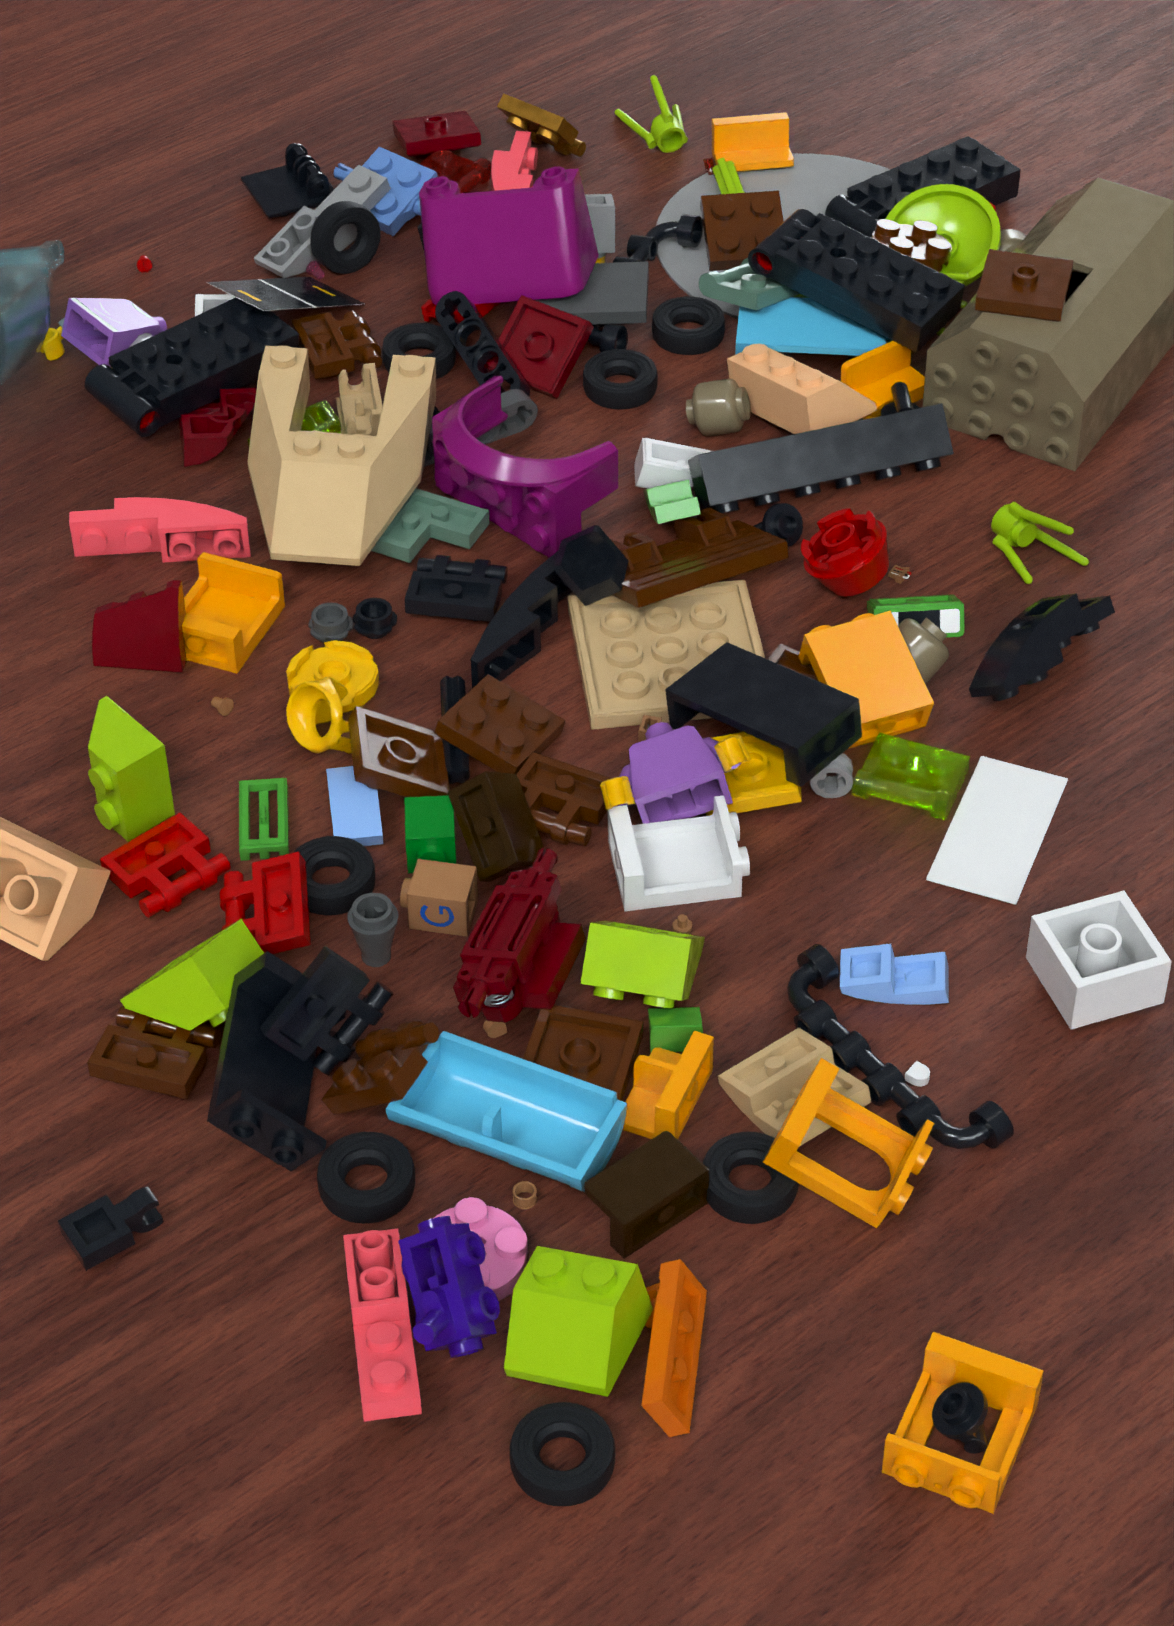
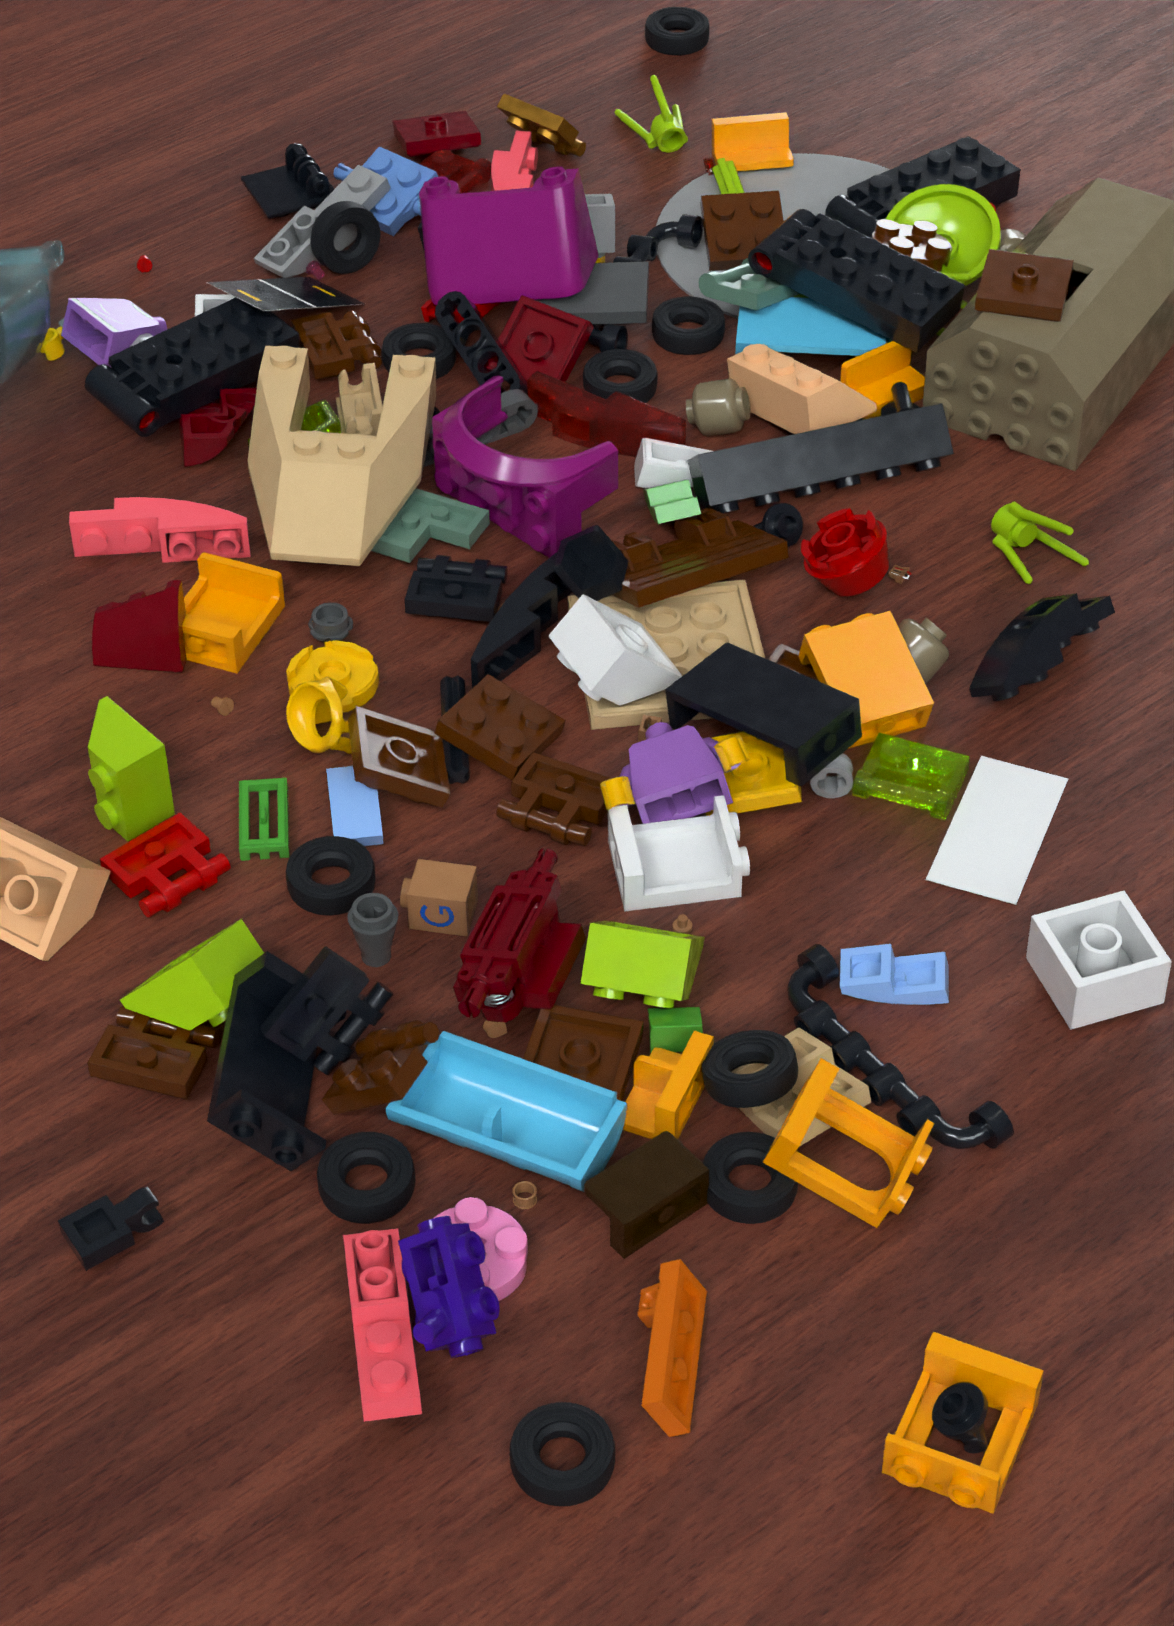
red plate [219,851,311,954] -> none
black plate [353,598,397,639] -> none
green brick [404,795,457,873] -> none
dark brown panel [448,771,545,882] -> none
lime slope [504,1246,653,1397] -> none
bright green slope [867,594,964,637] -> none
white piece [905,1061,930,1087] -> none
none -> clear red slope [527,371,686,457]
none -> white slope [549,594,682,706]
none -> black tyre [645,7,710,55]
none -> black tyre [702,1030,798,1108]

